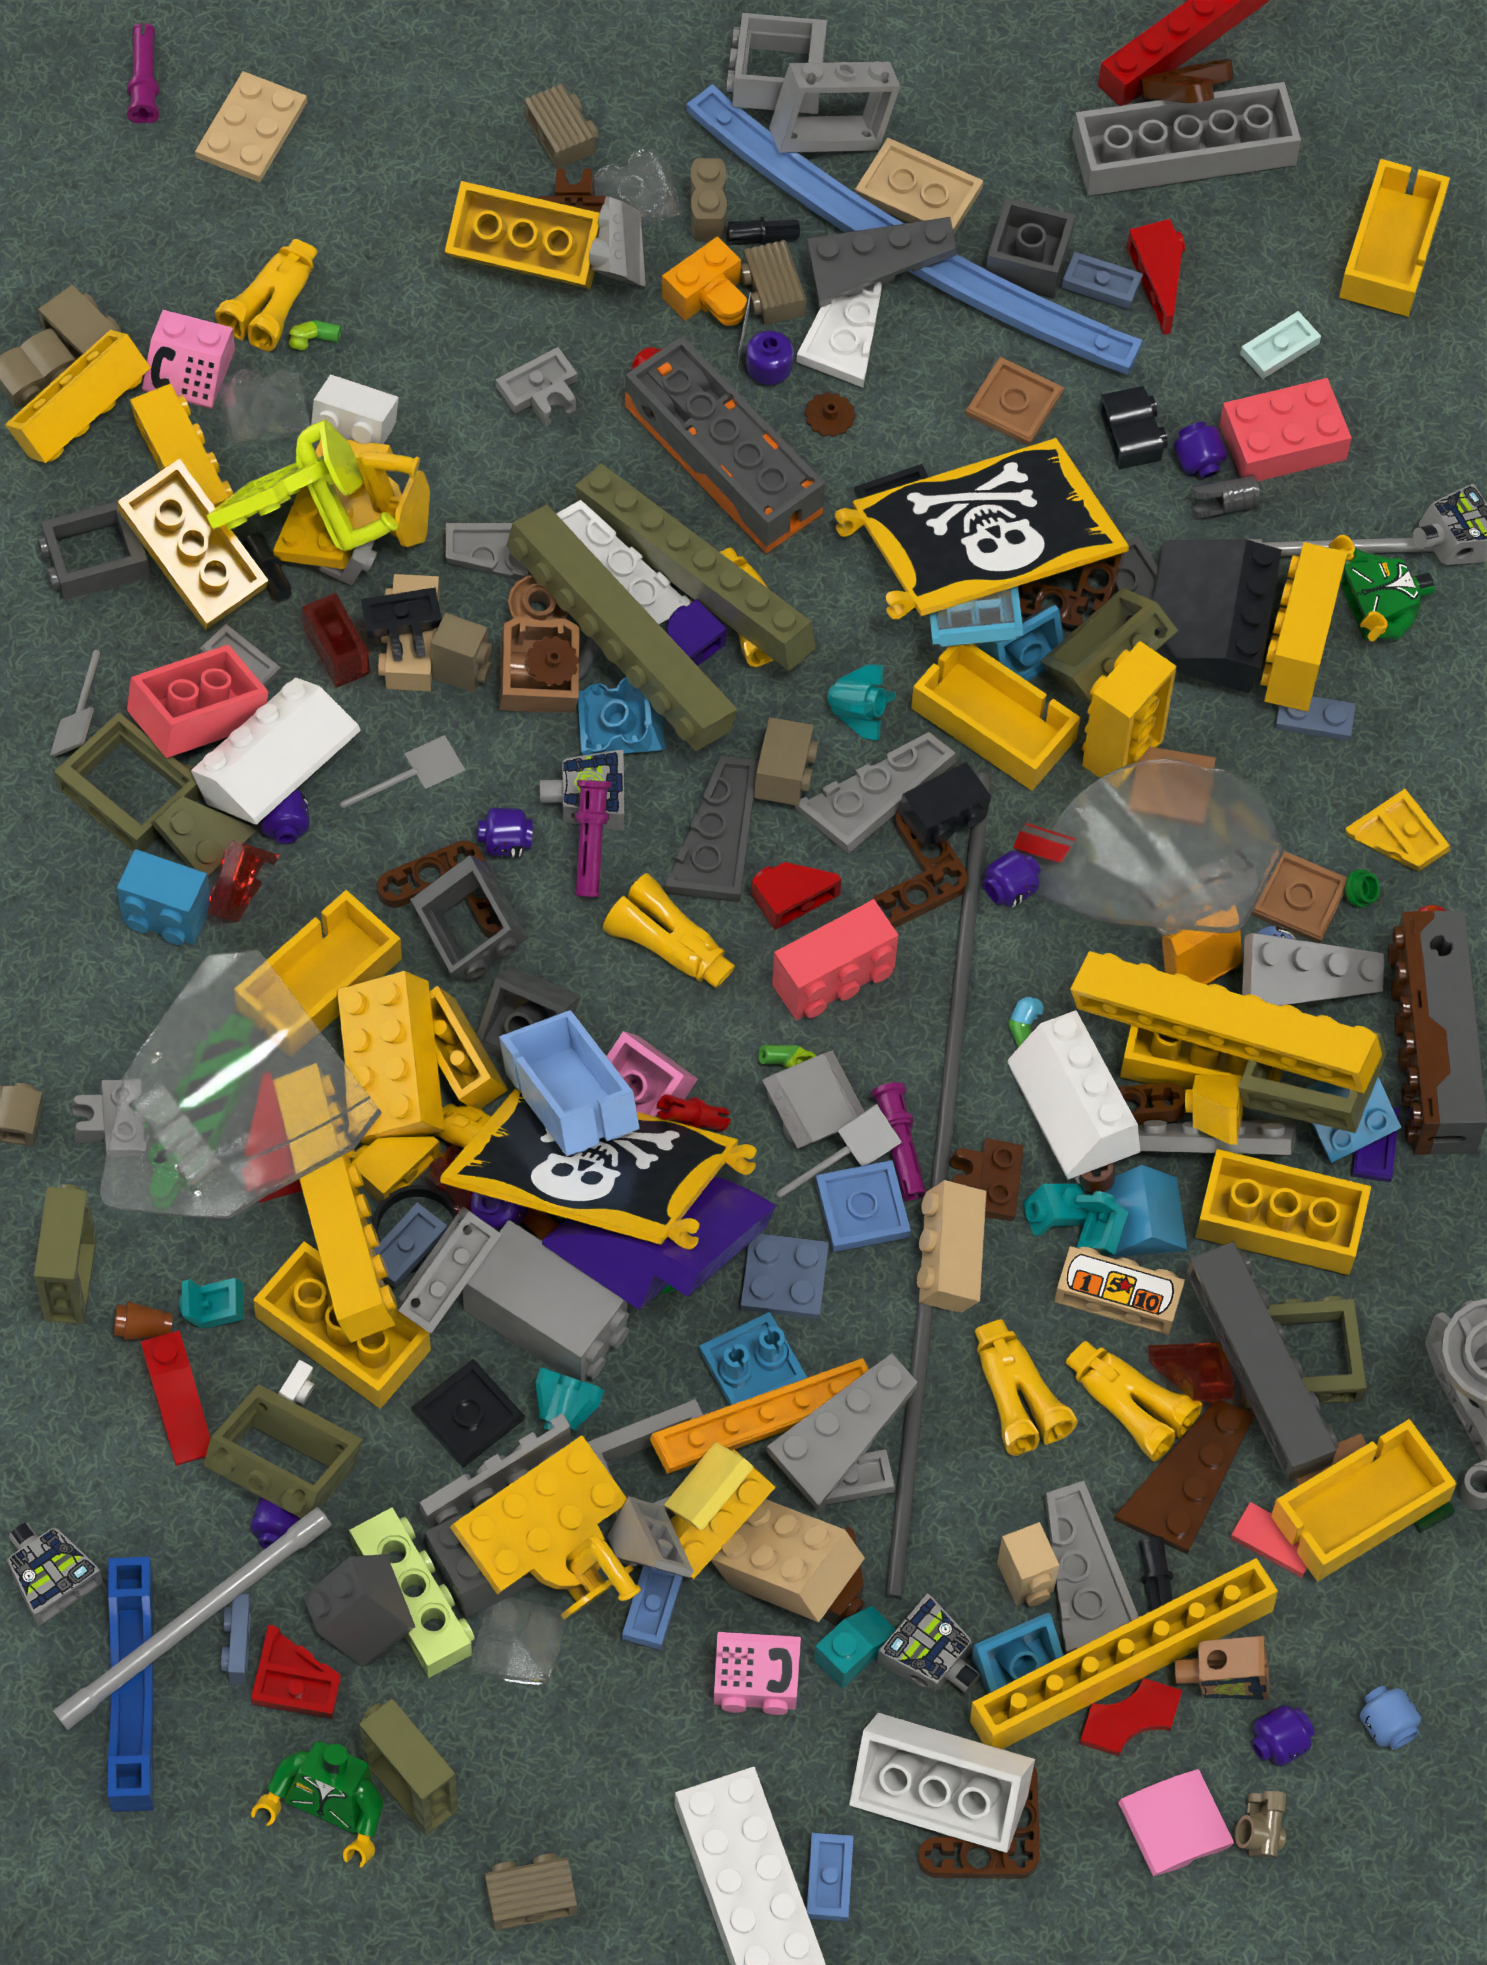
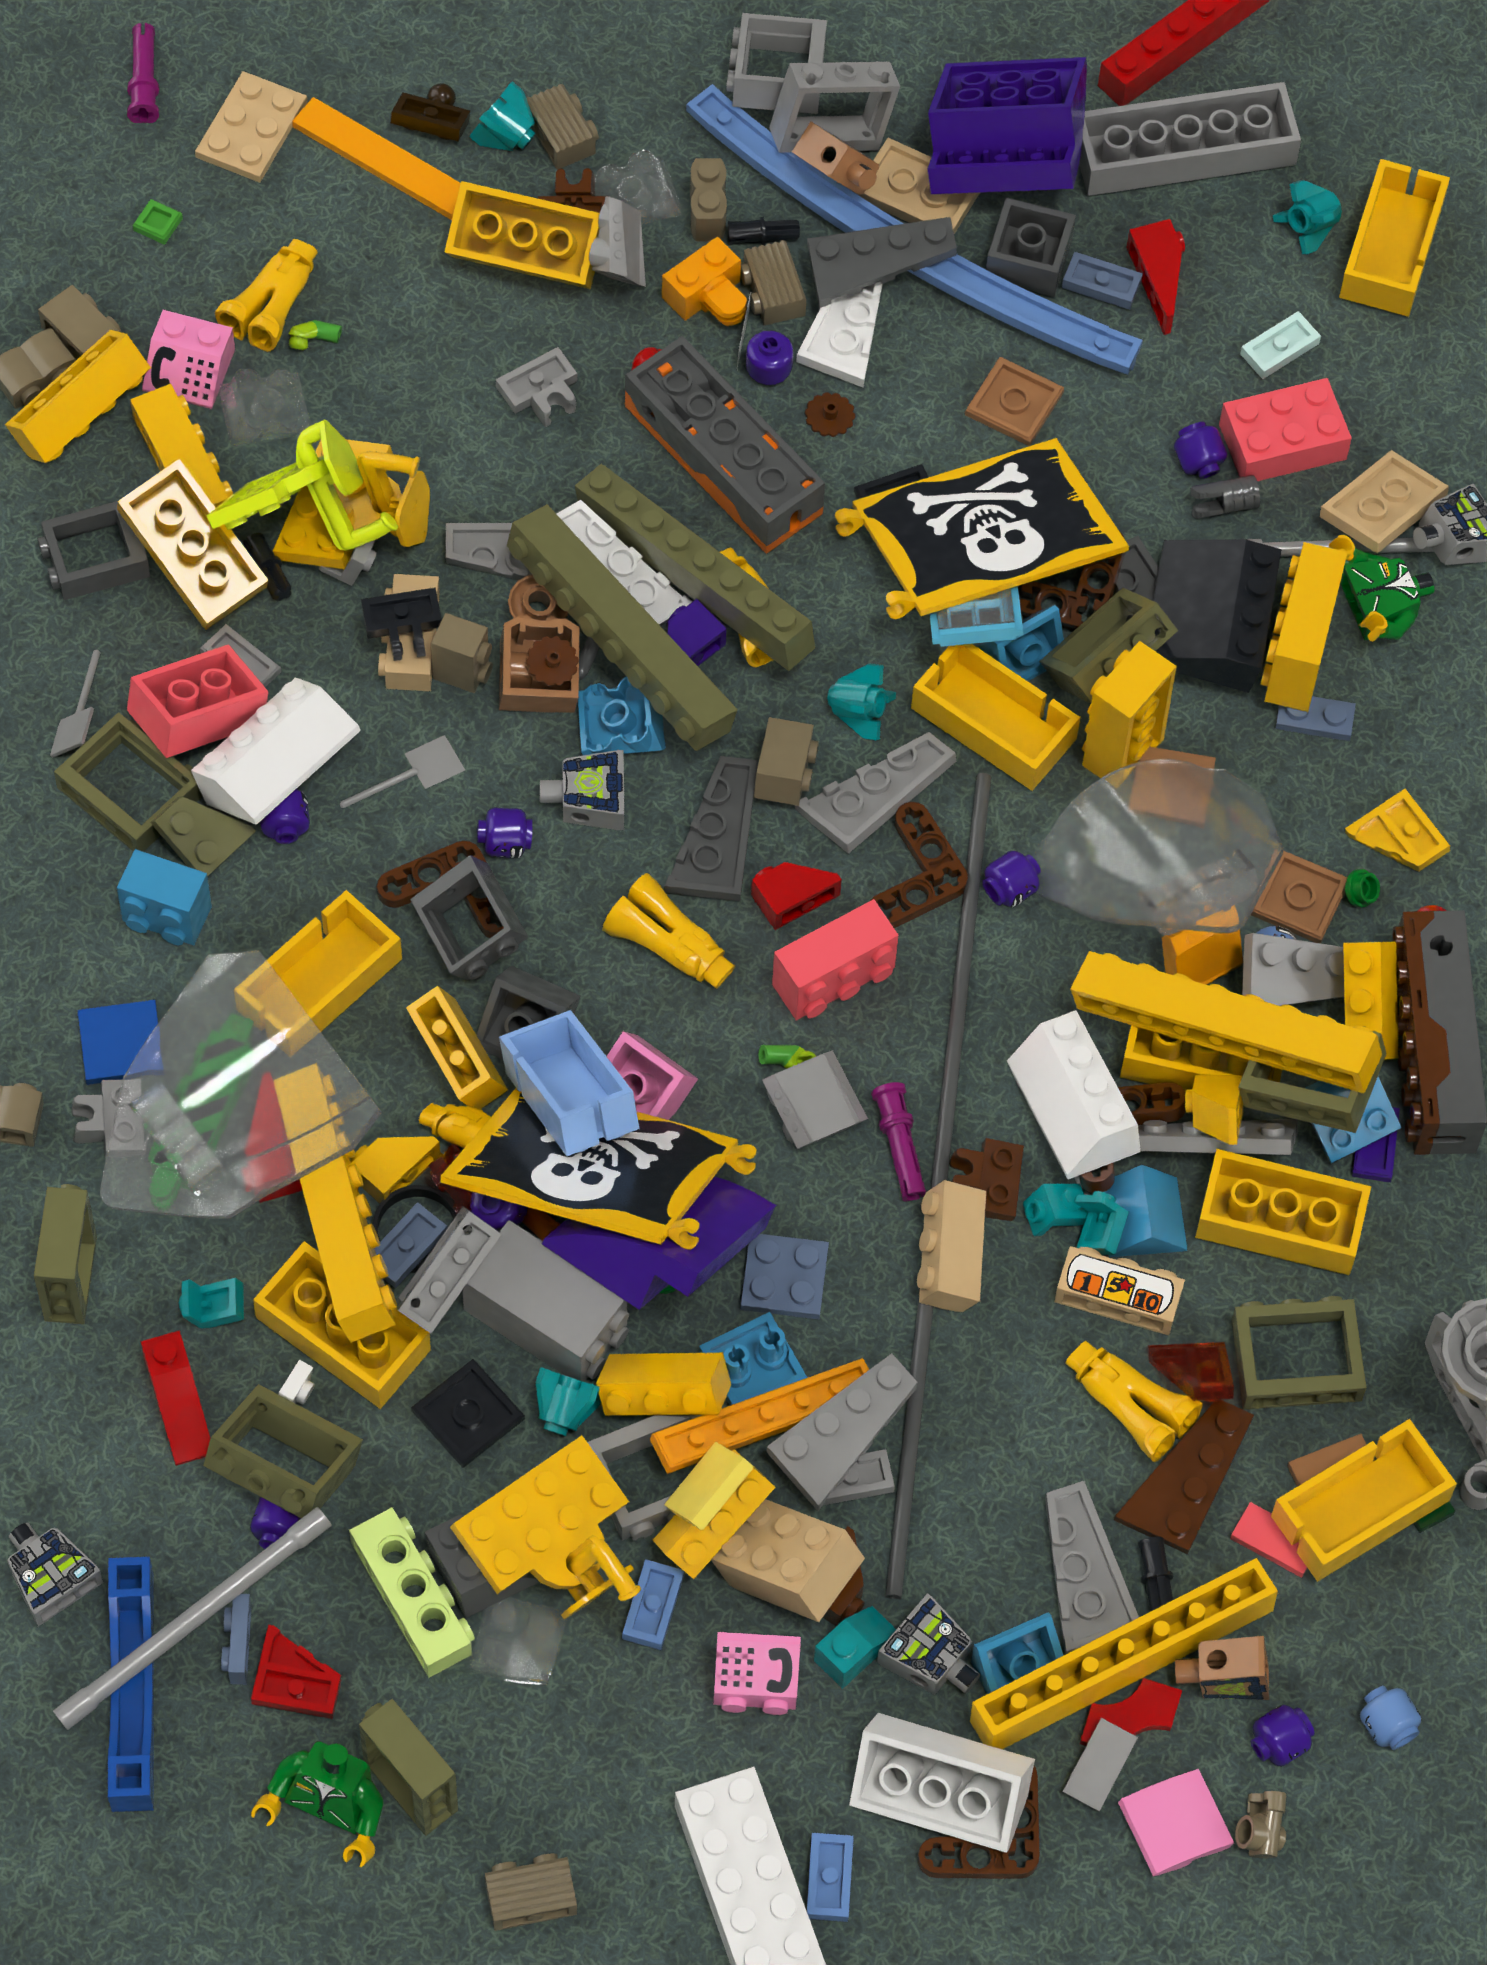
dark orange cone [113,1301,172,1341] -> none
clear red wing [207,839,279,922] -> none
clear red brick [302,592,370,688] -> none
dark grey slope [303,1554,416,1667] -> none
white brick [311,374,399,444] -> none
yellow brick [337,971,445,1145] -> none
light grey wing [420,1413,571,1528] -> none
magenta pin [575,780,612,897] -> none
light grey slope [607,1496,693,1578] -> none
red pin [657,1094,730,1132] -> none
light grey piece [776,1104,902,1197] -> none
medium blue plate [815,1160,911,1252] -> none
black brick [898,762,992,847] -> none
yellow piece [974,1319,1078,1456] -> none
tan brick [997,1522,1060,1607] -> none
medium azure arm [1008,997,1044,1048] -> none
red sticker [1013,823,1076,863] -> none
black brick [1099,386,1168,470] -> none
reddish brown beam [1141,59,1234,103] -> none
dark grey brick [1186,1241,1338,1482] -> none
none -> blue tile [78,1000,165,1085]
none -> bright green tile [133,199,183,245]
none -> light orange tile [292,97,460,220]
none -> dark brown plate [390,83,470,141]
none -> teal brick [469,81,536,151]
none -> yellow brick [596,1352,731,1416]
none -> medium nougat torso [792,121,879,195]
none -> dark purple slope [927,57,1087,194]
none -> light grey tile [1063,1718,1138,1812]
none -> teal brick [1273,180,1342,254]
none -> tan plate [1320,450,1449,554]
none -> yellow brick [1343,941,1399,1060]

